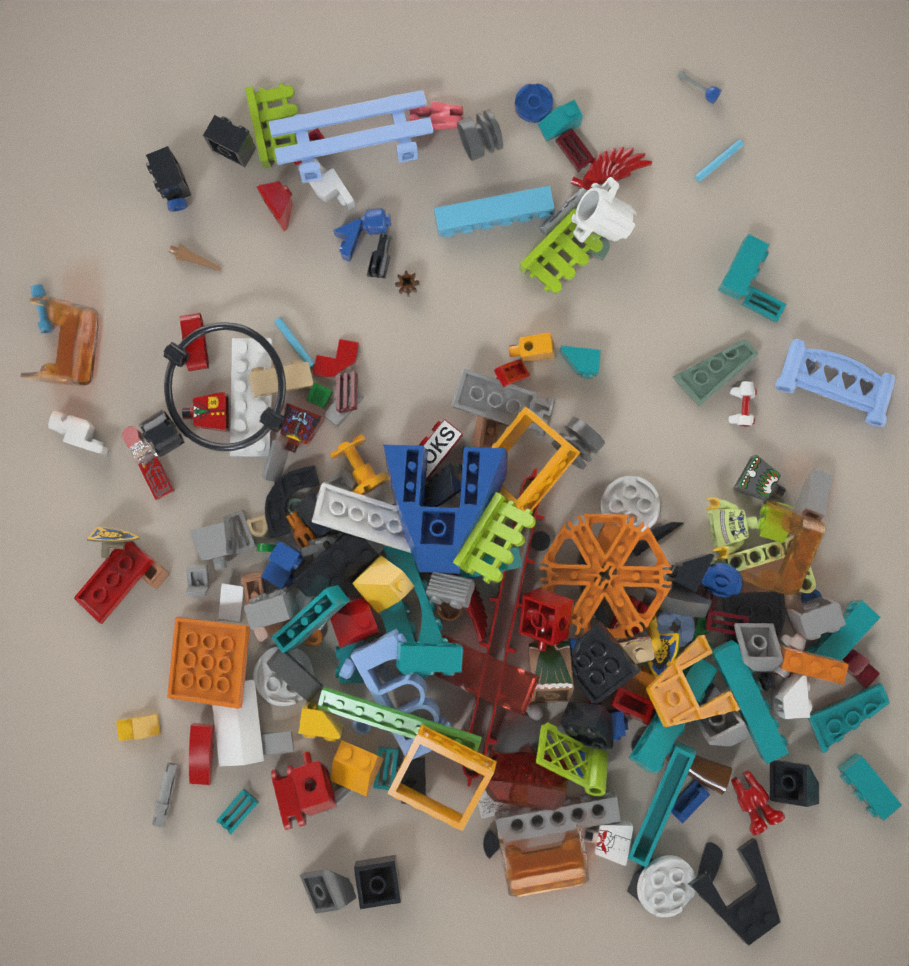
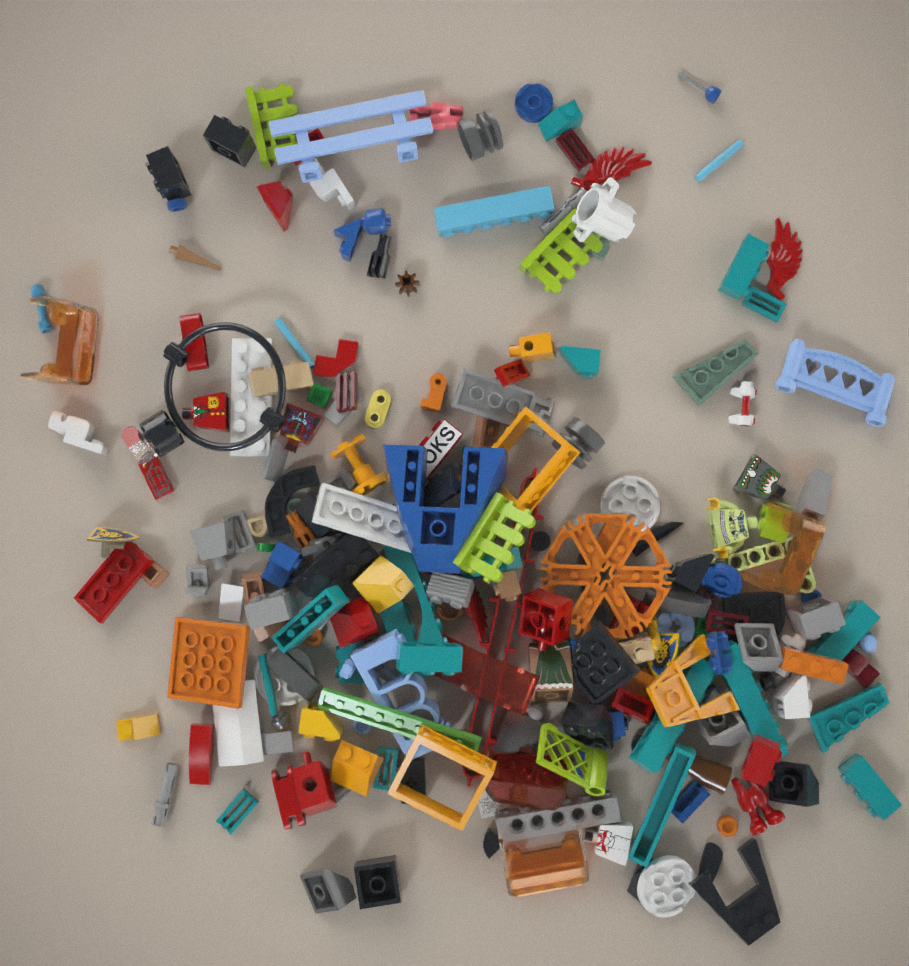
none -> teal bar [258,654,279,715]
none -> dark grey plate [271,711,291,730]
none -> light yellow plate [365,390,391,429]
none -> orange leg [420,373,447,413]
none -> medium nougat brick [493,569,522,602]
none -> blue hinge [706,631,732,674]
none -> orange tile [716,815,738,837]
none -> red brick [741,734,782,787]
none -> red animal [766,218,803,301]
none -> light blue tile [860,632,877,653]

